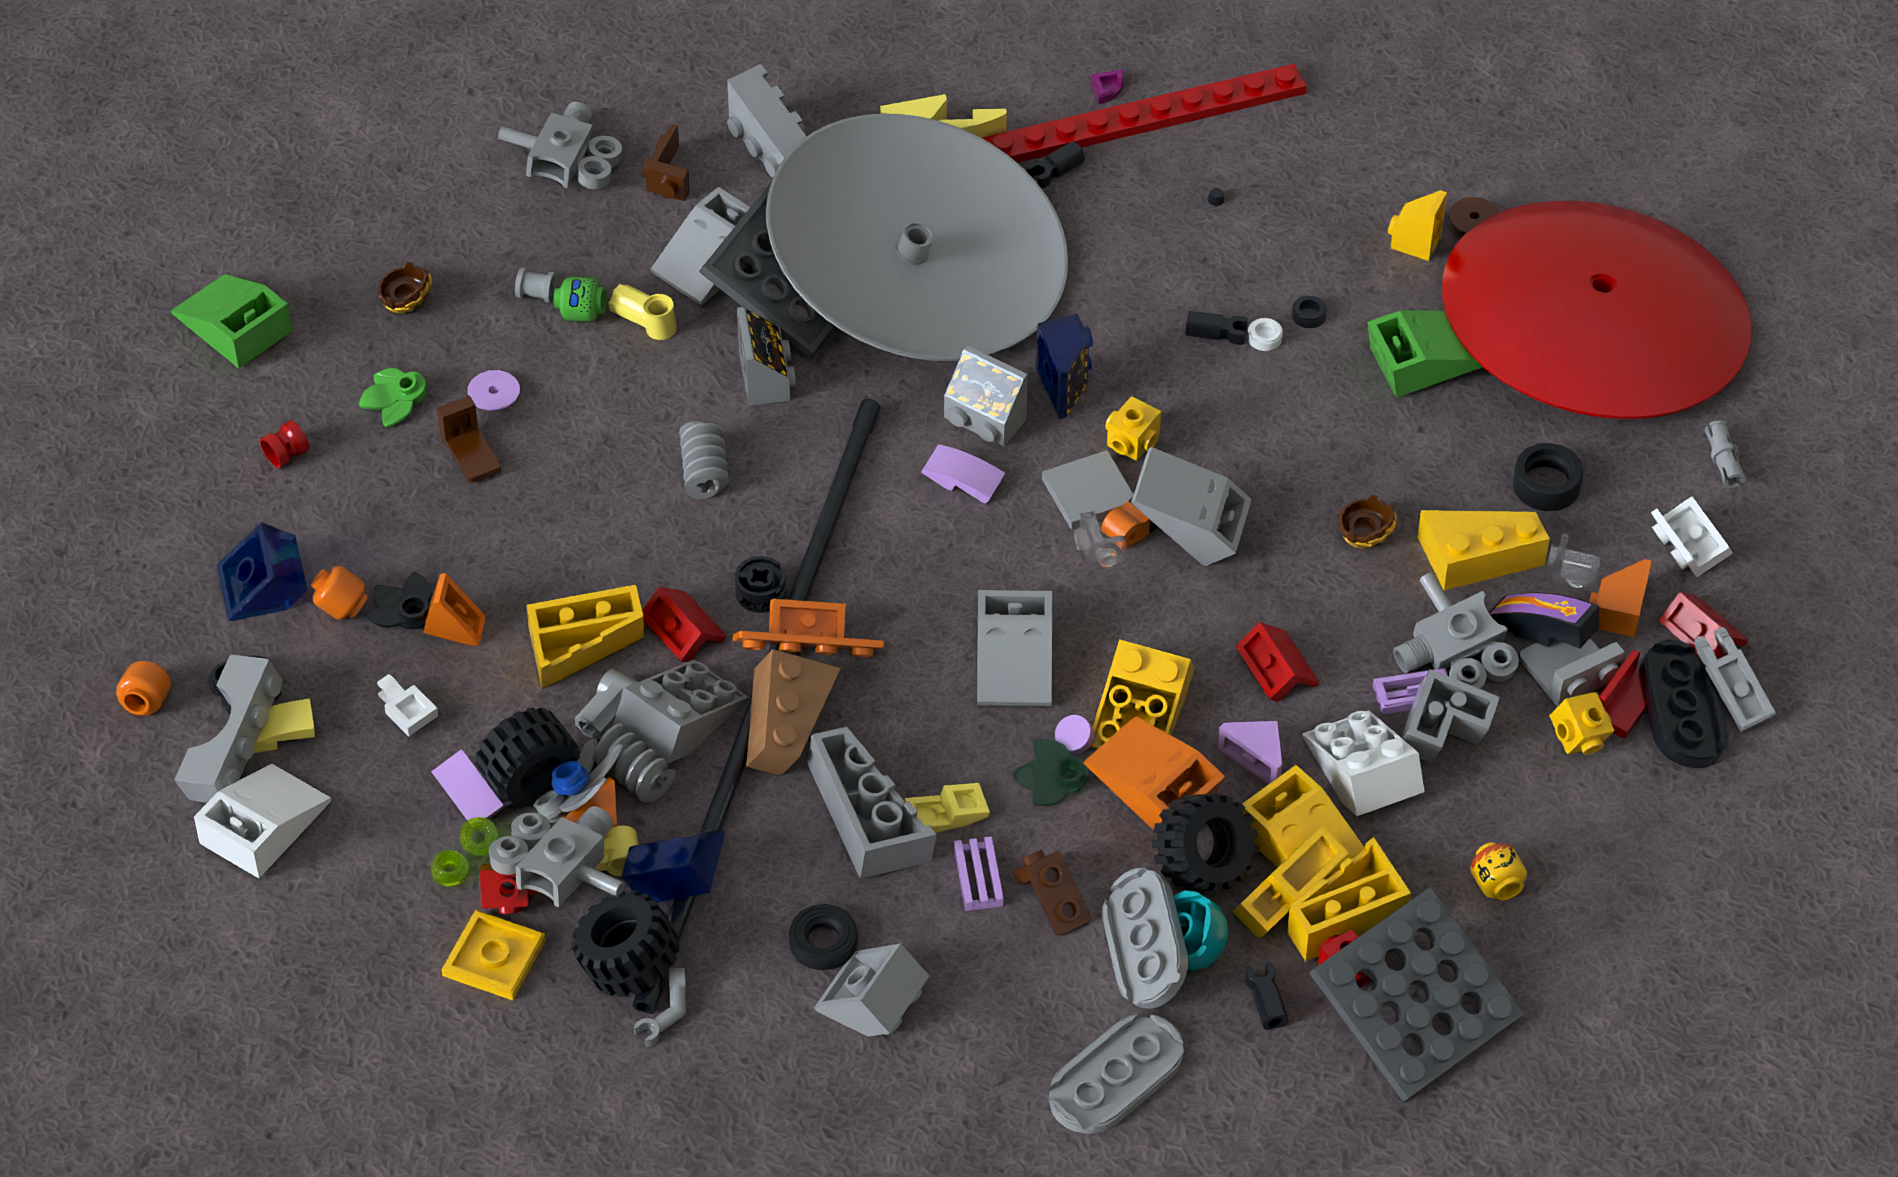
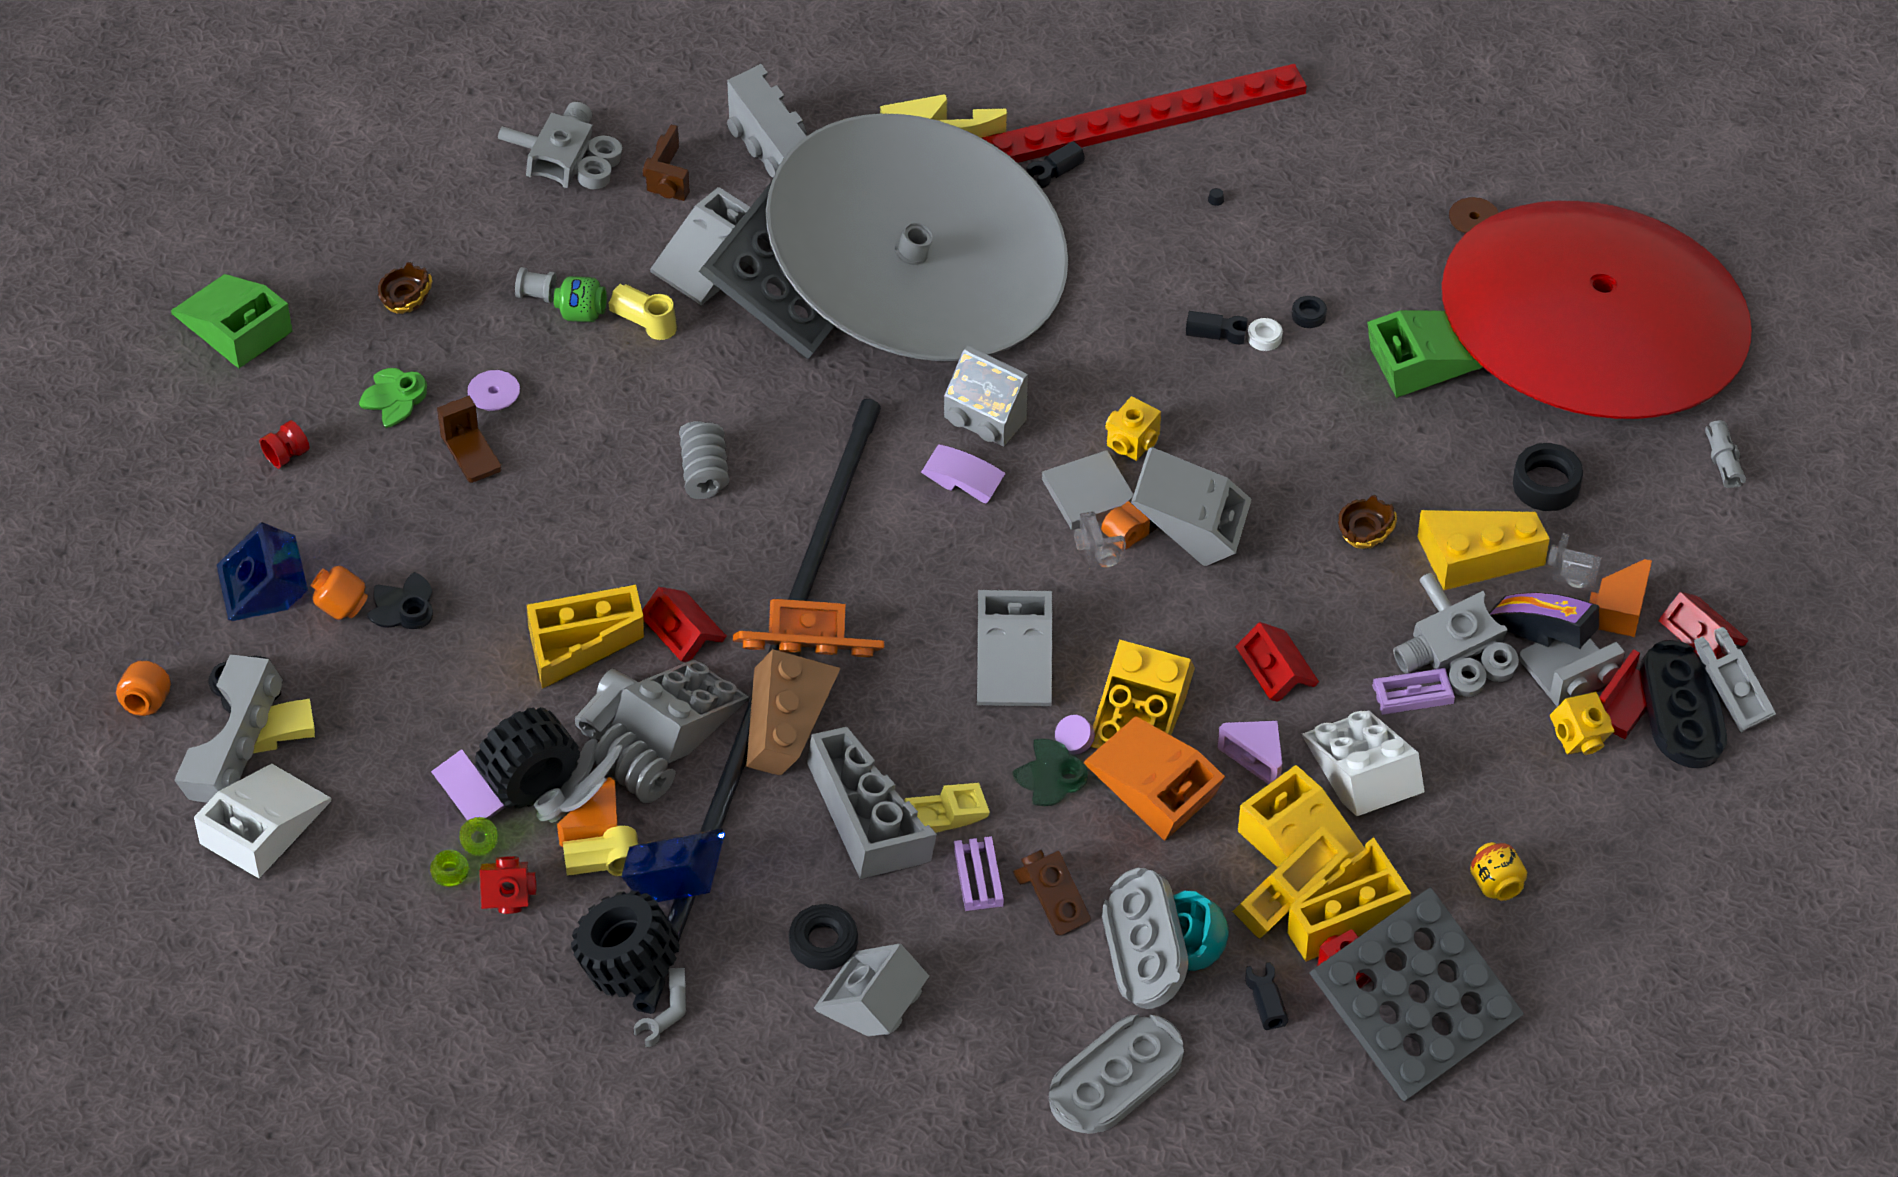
white plate [377,674,438,737] -> none
orange slope [423,573,486,646] -> none
yellow tile [441,910,546,1000] -> none
light grey piece [489,806,625,907] -> none
blue plate [551,761,589,796] -> none
black wheel [735,556,786,613] -> none
light grey slope [737,307,796,406] -> none
clear blue slope [1036,314,1093,419] -> none
magenta tile [1091,69,1124,104] -> none
black tyre [1152,794,1259,891] -> none
yellow slope [1388,190,1447,261] -> none
light grey brick [1401,669,1500,763] -> none
white bracket [1651,497,1733,577] -> none

